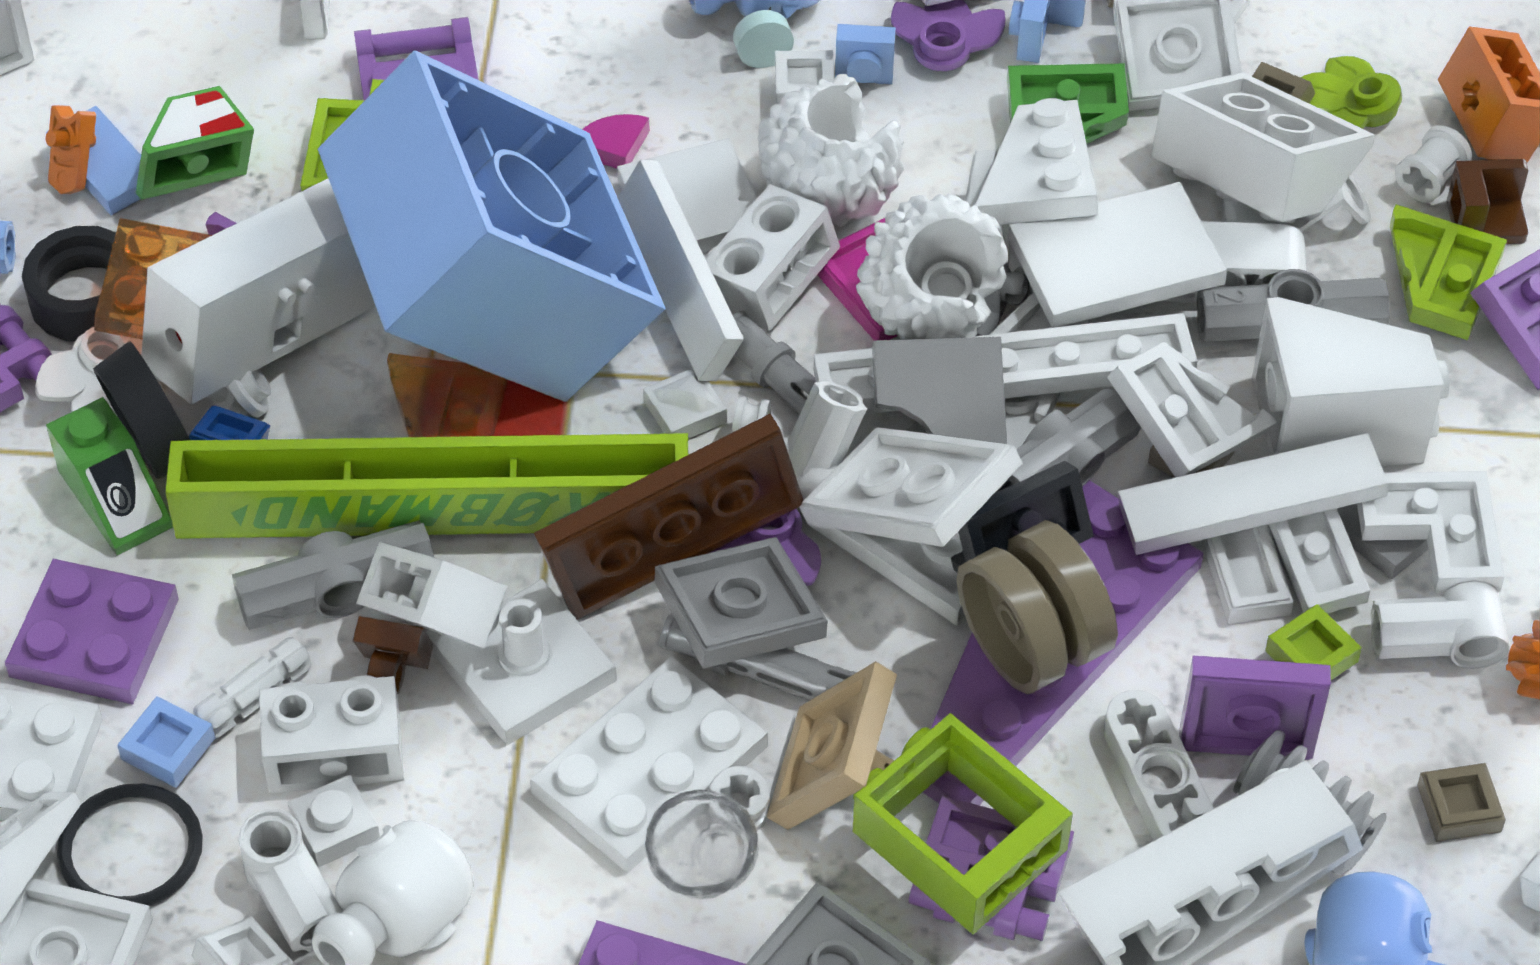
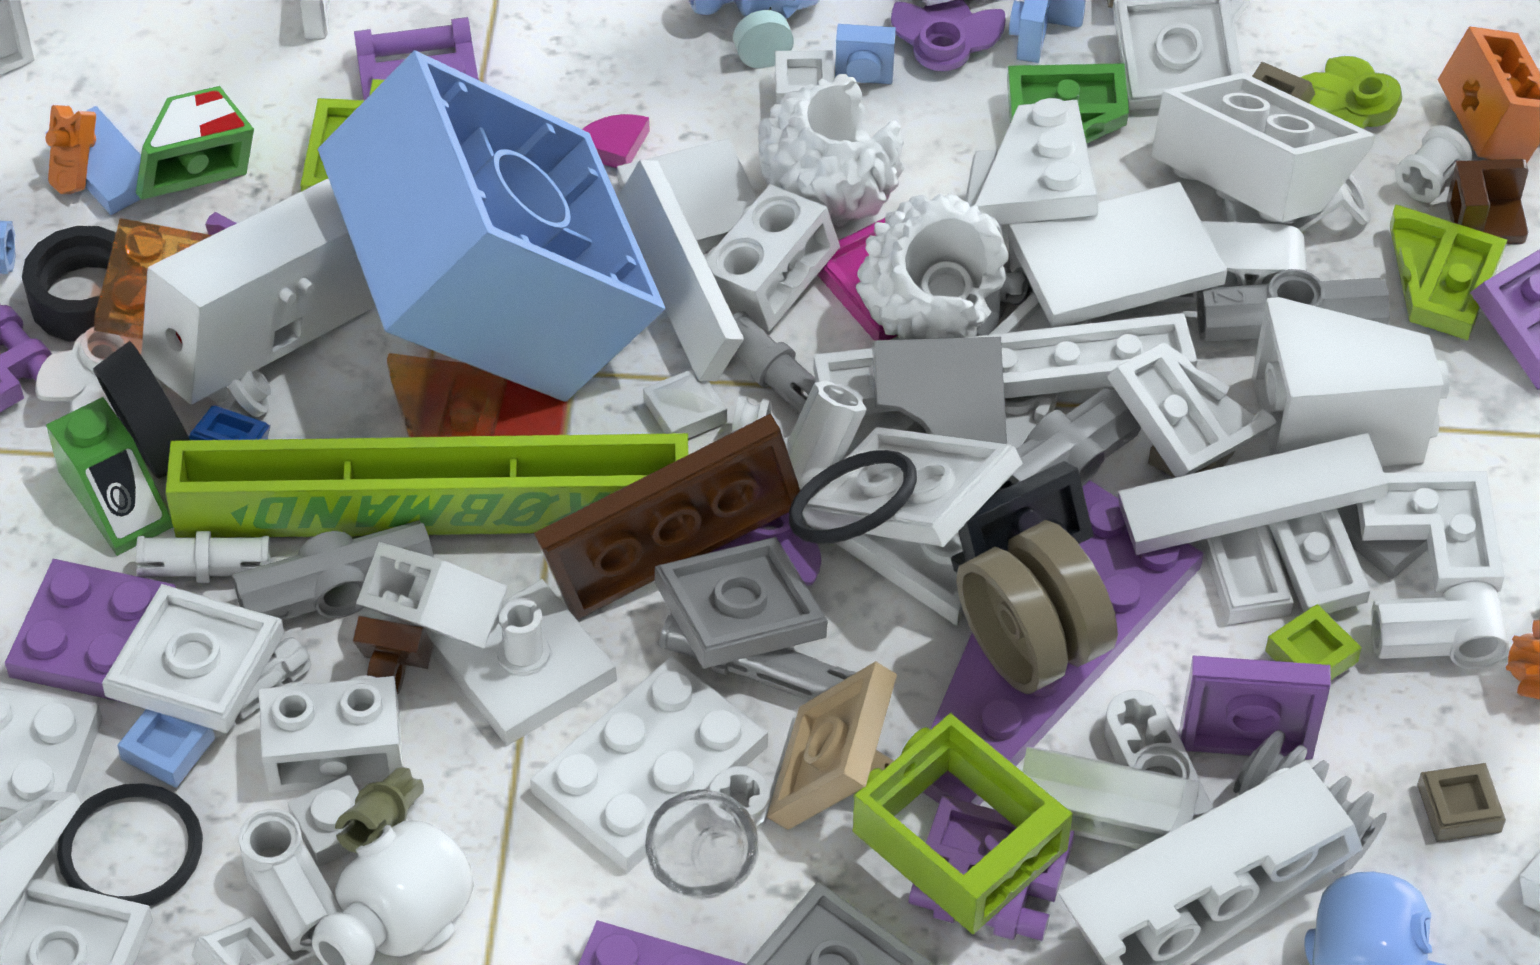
none -> white tile [102,584,284,733]
none -> white pin [136,531,270,583]
none -> olive axle [335,767,424,853]
none -> black tyre [789,450,917,544]
none -> white piece [1022,747,1200,849]

